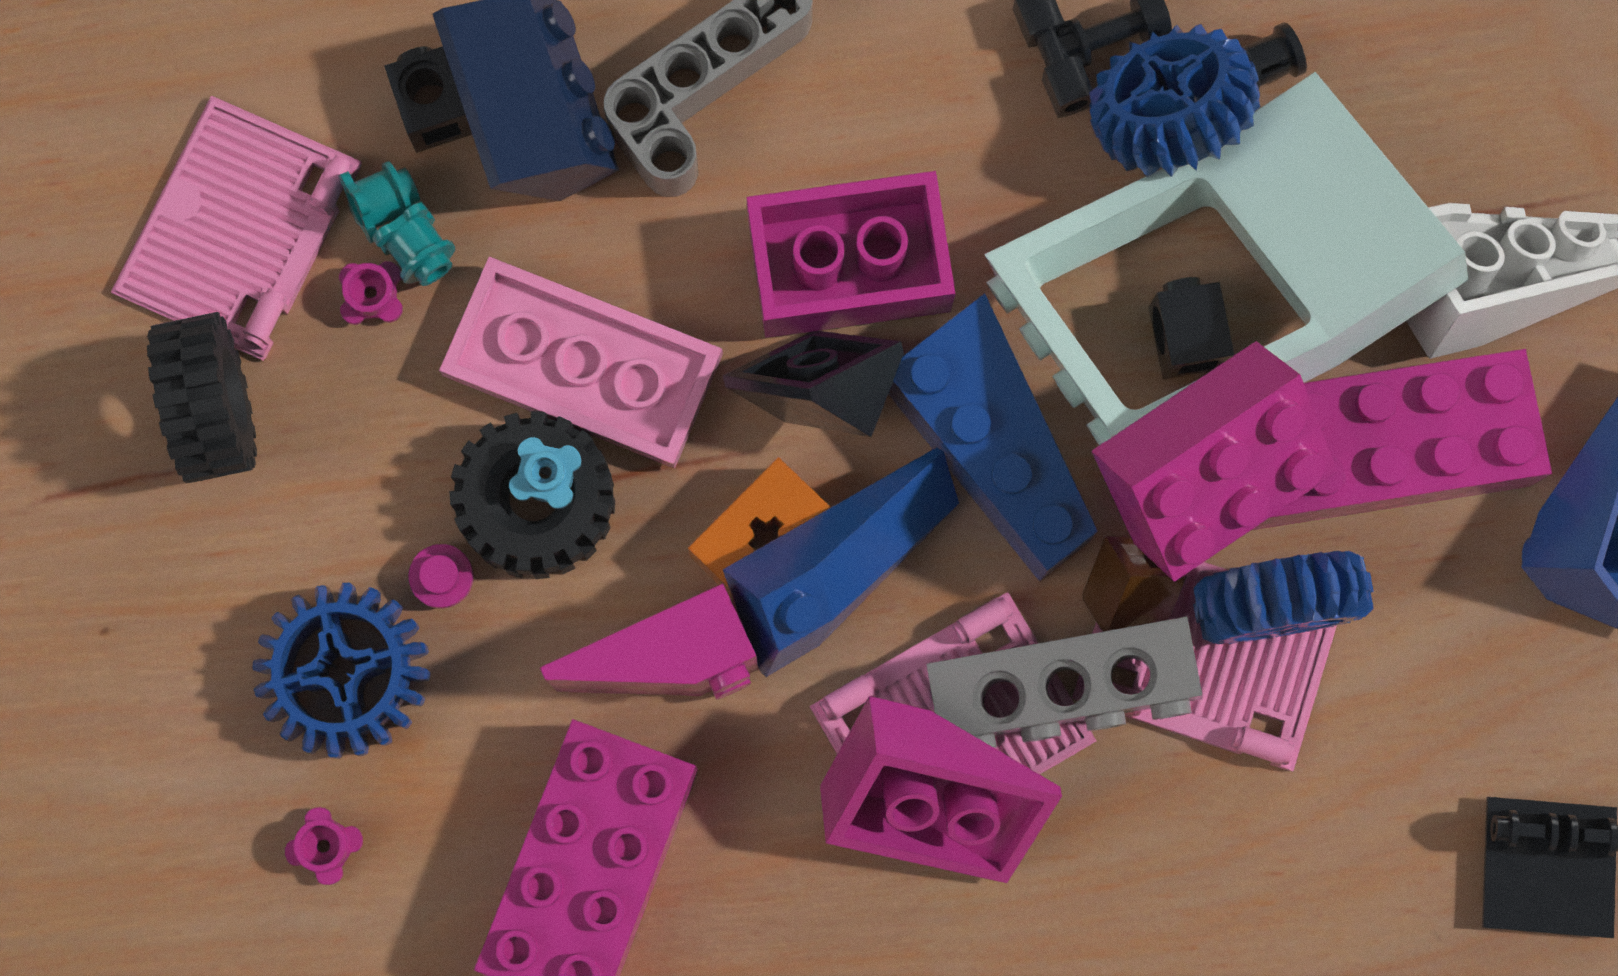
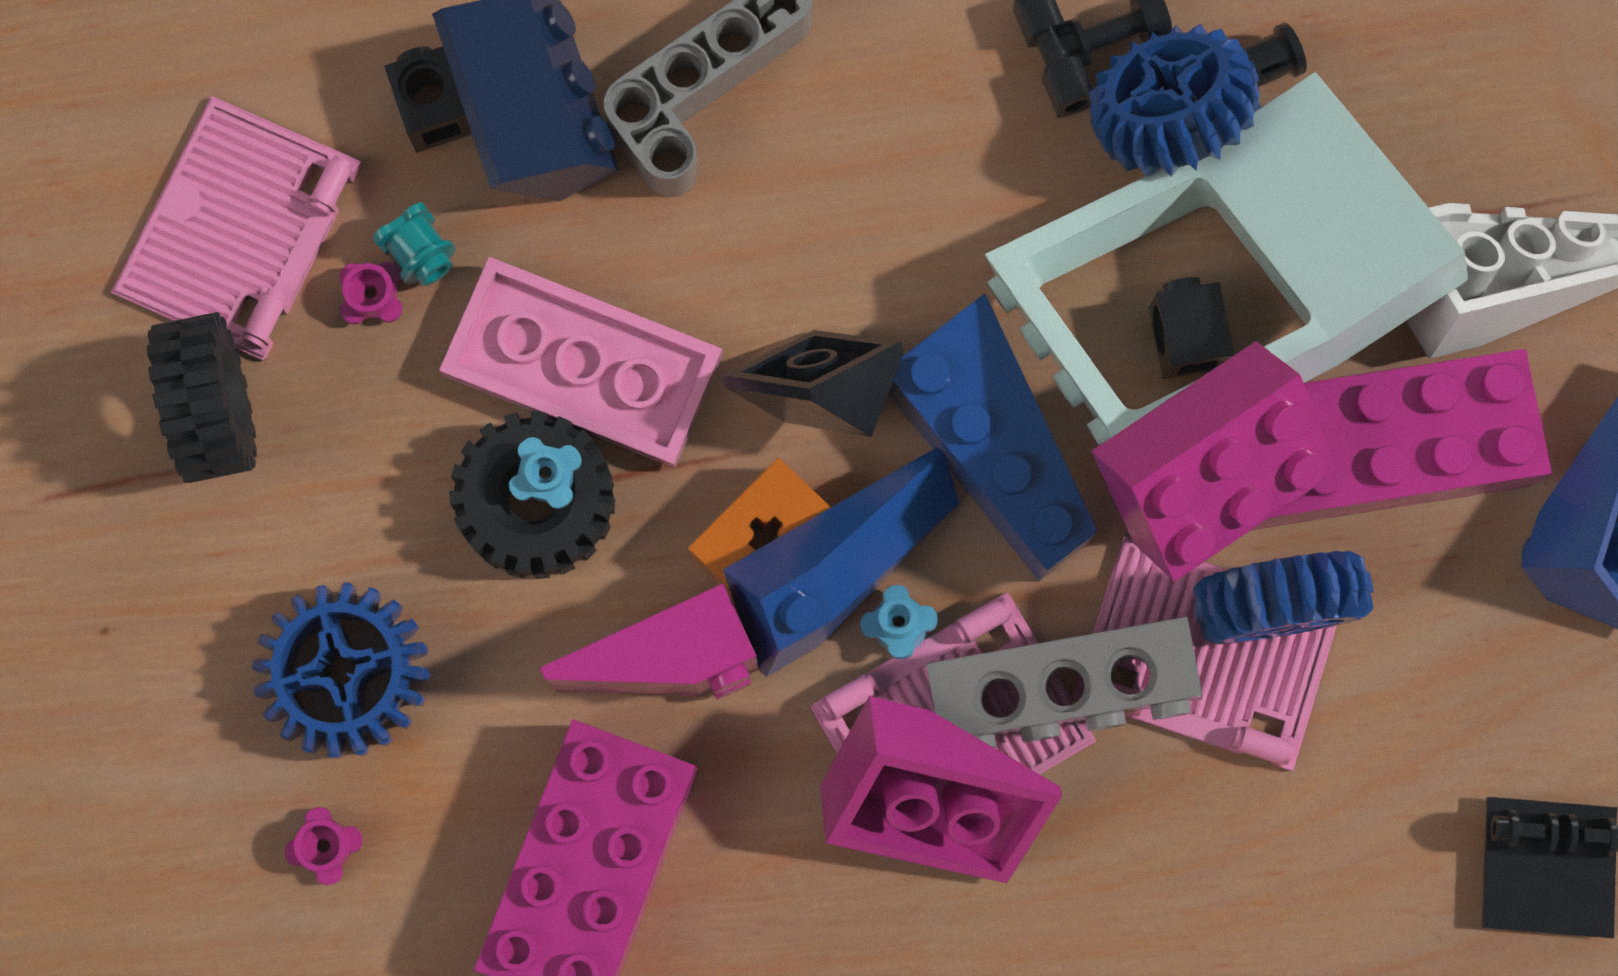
teal brick [339,161,420,244] -> none
dark pink plate [408,544,474,609] -> none
dark pink brick [746,171,955,338] -> none
reddish brown panel [1082,536,1187,632] -> none
none -> medium azure plate [860,585,937,659]

